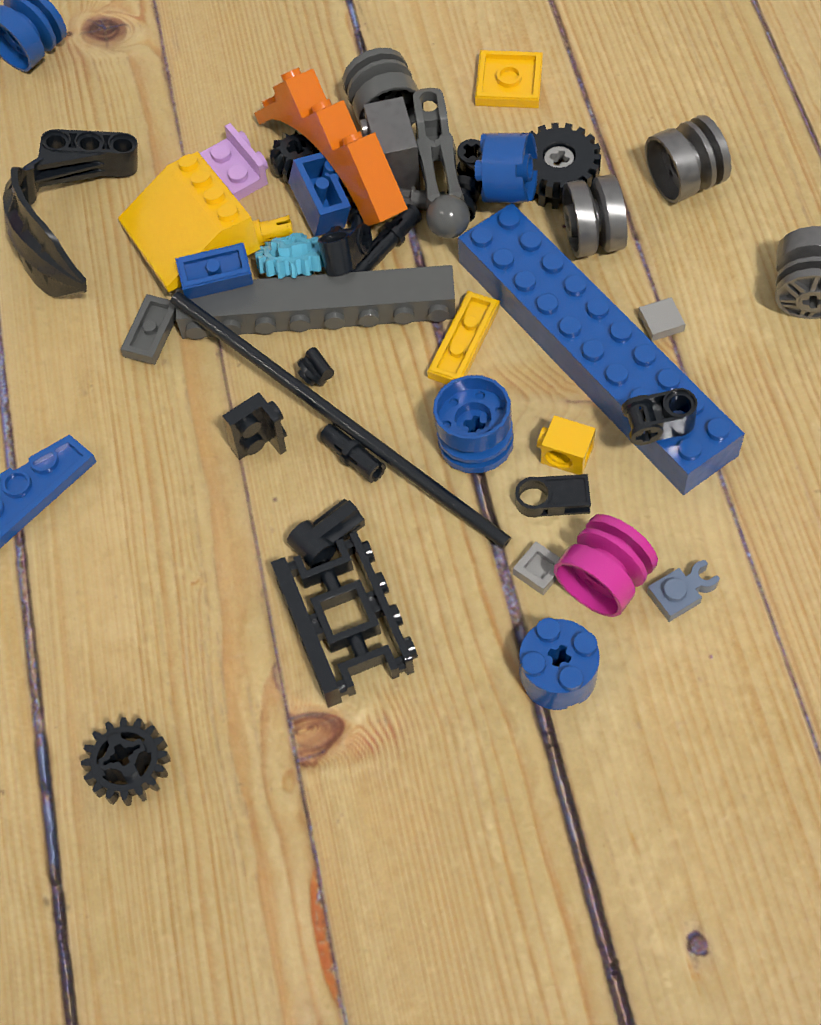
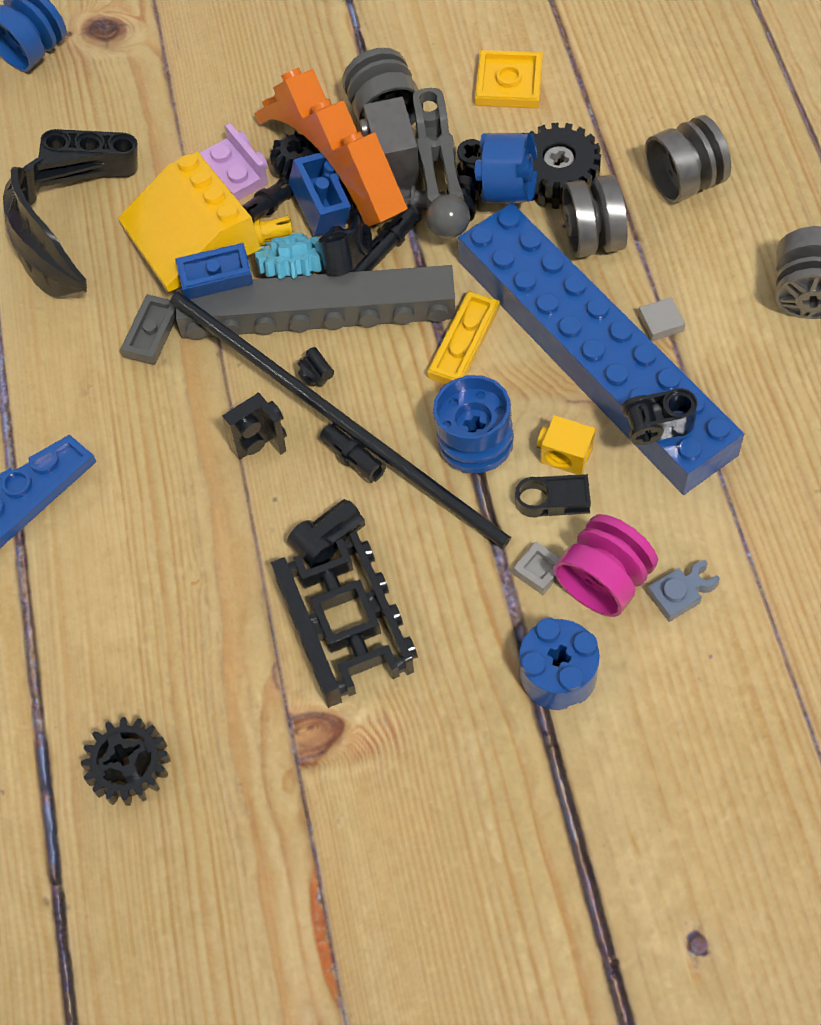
none -> black pin [242,178,294,224]

